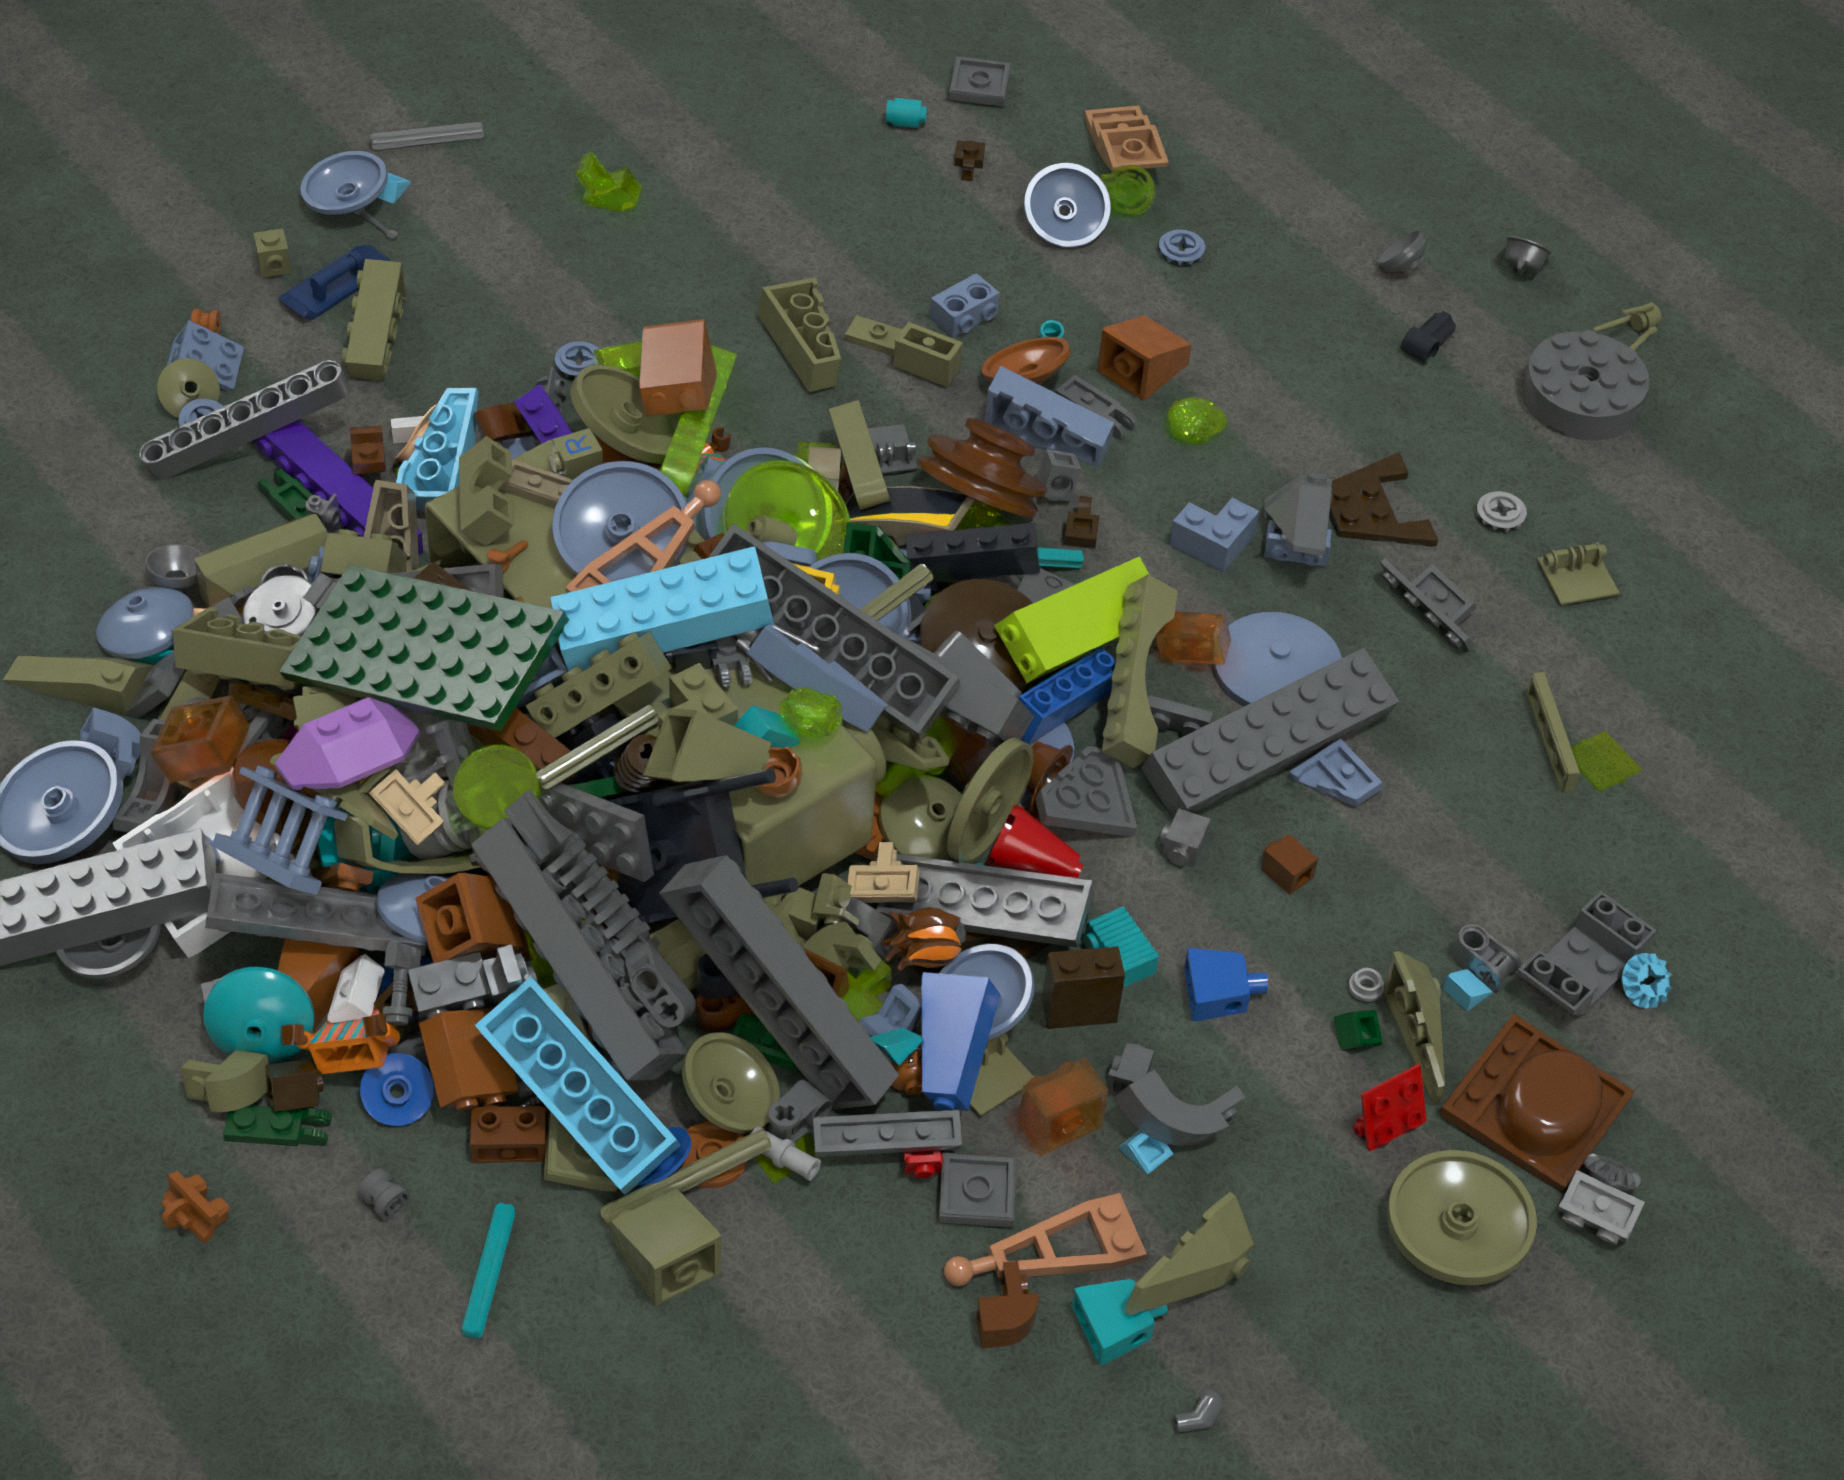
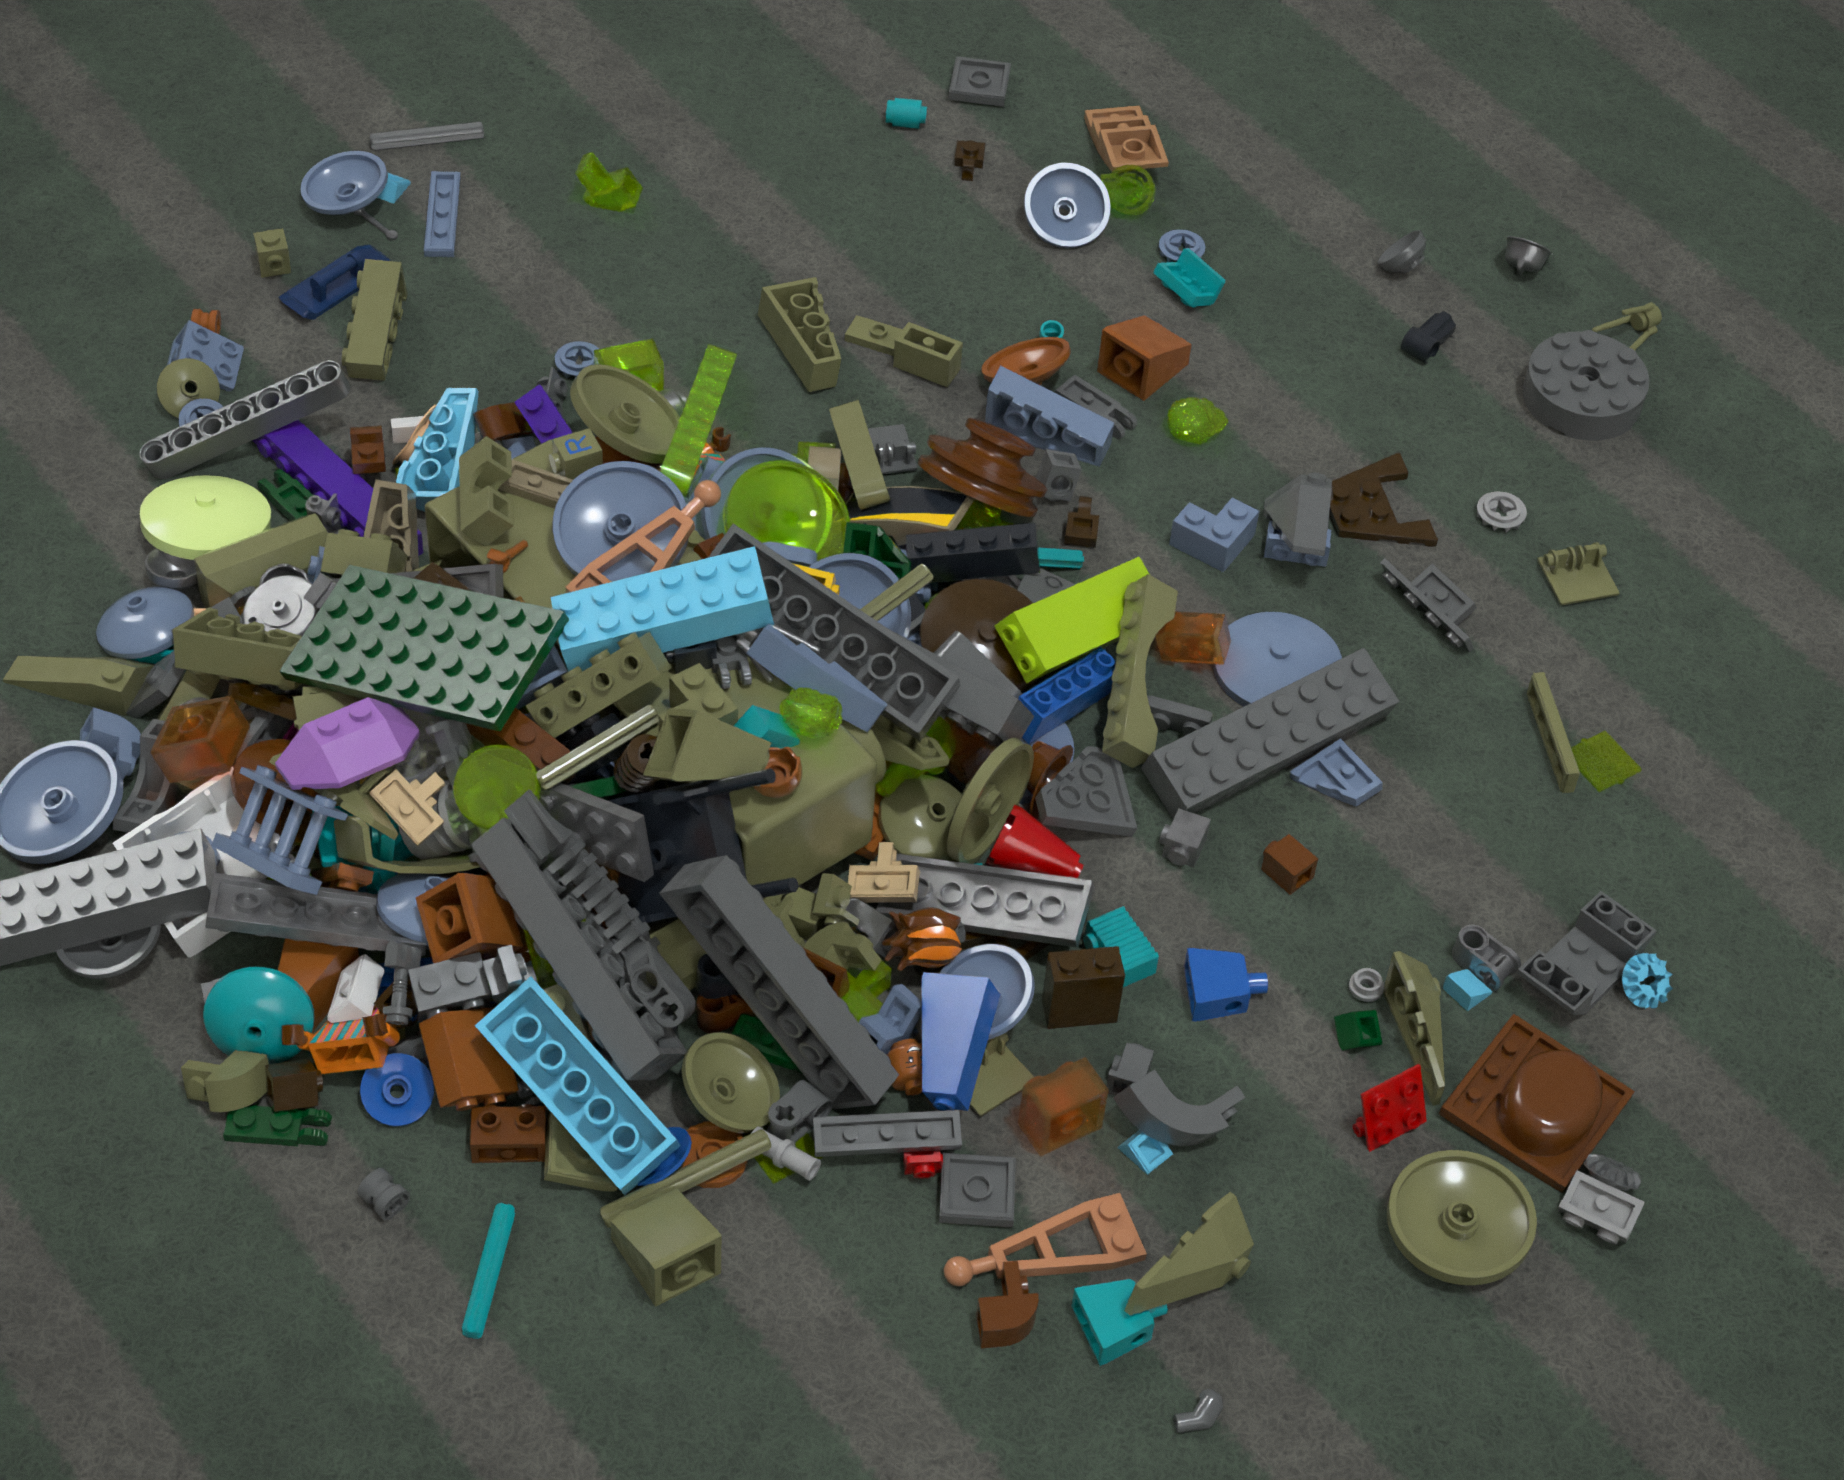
dark orange hips [161,1171,230,1244] -> none
slope [640,319,717,417] -> none
olive brick [746,514,797,546] -> none
teal slope [870,1028,923,1065] -> none
sand blue brick [930,273,1000,338] -> none
none -> yellowish green dish [140,475,271,560]
none -> sand blue tile [424,171,461,257]
none -> teal bracket [1153,248,1225,307]

